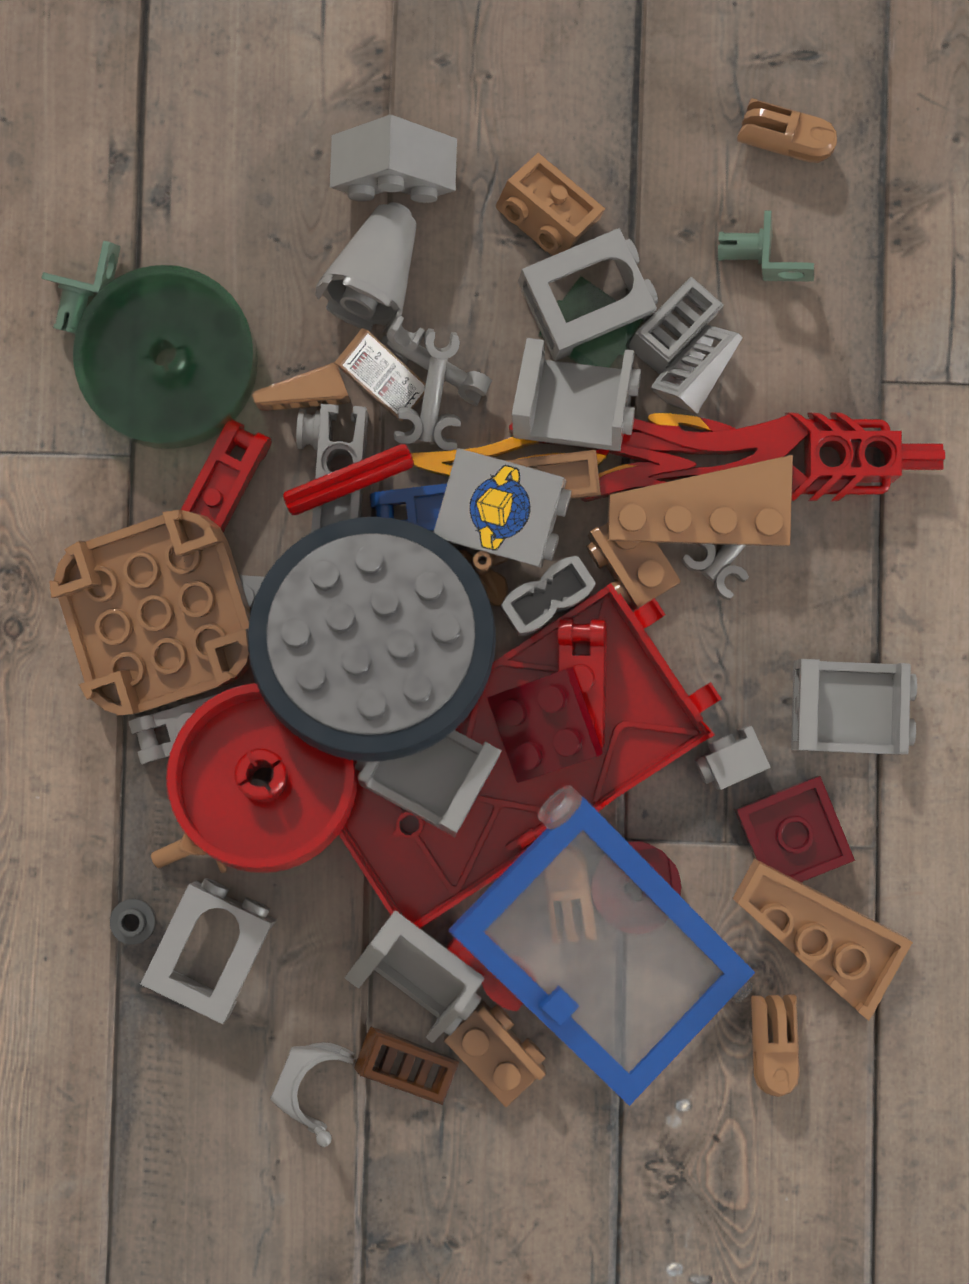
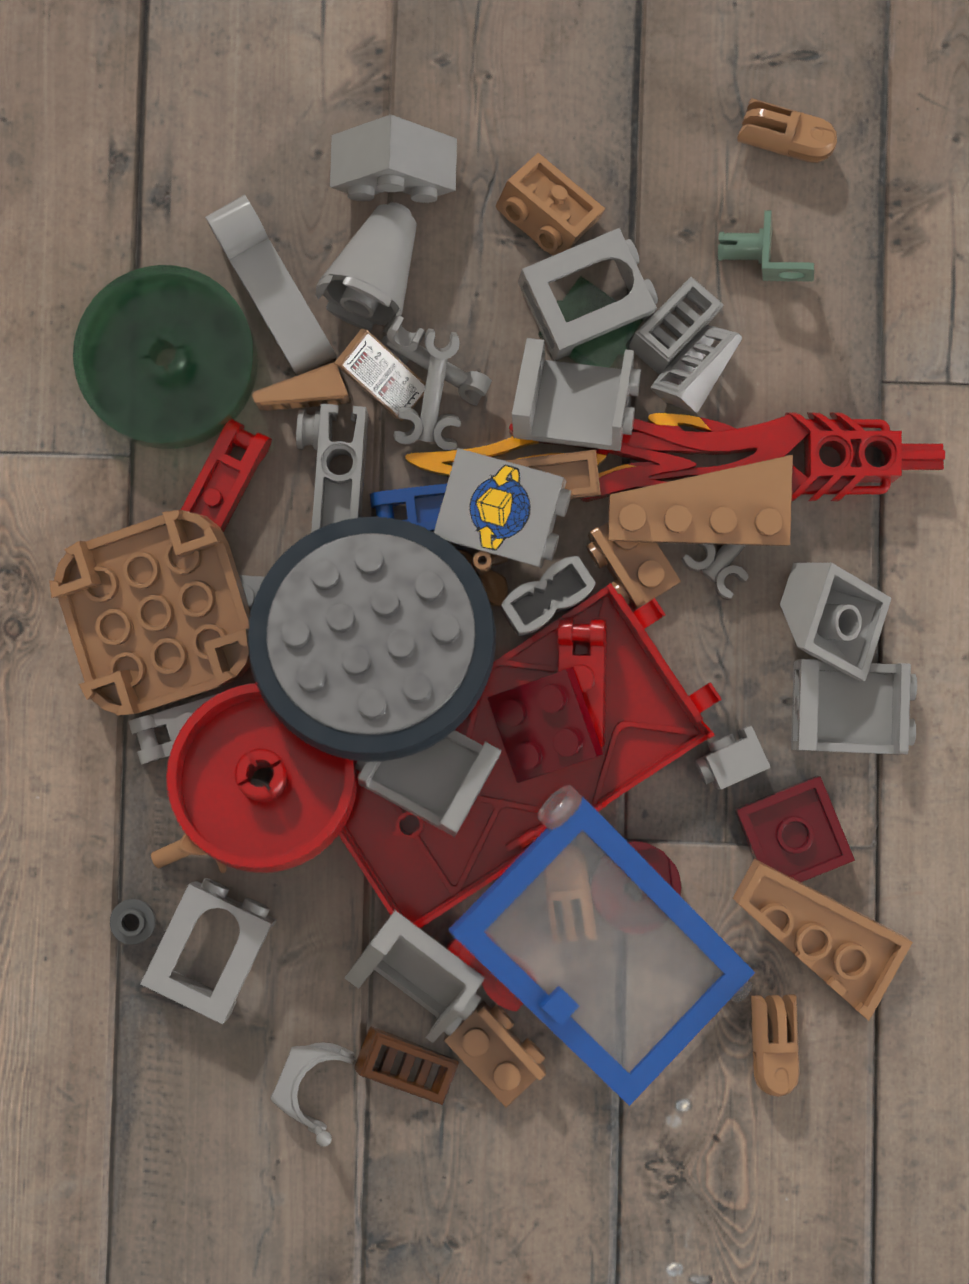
sand green bracket [41,241,120,335] -> none
red axle [283,444,414,516] -> none
none -> light grey beam [205,194,337,376]
none -> light grey slope [780,563,892,682]

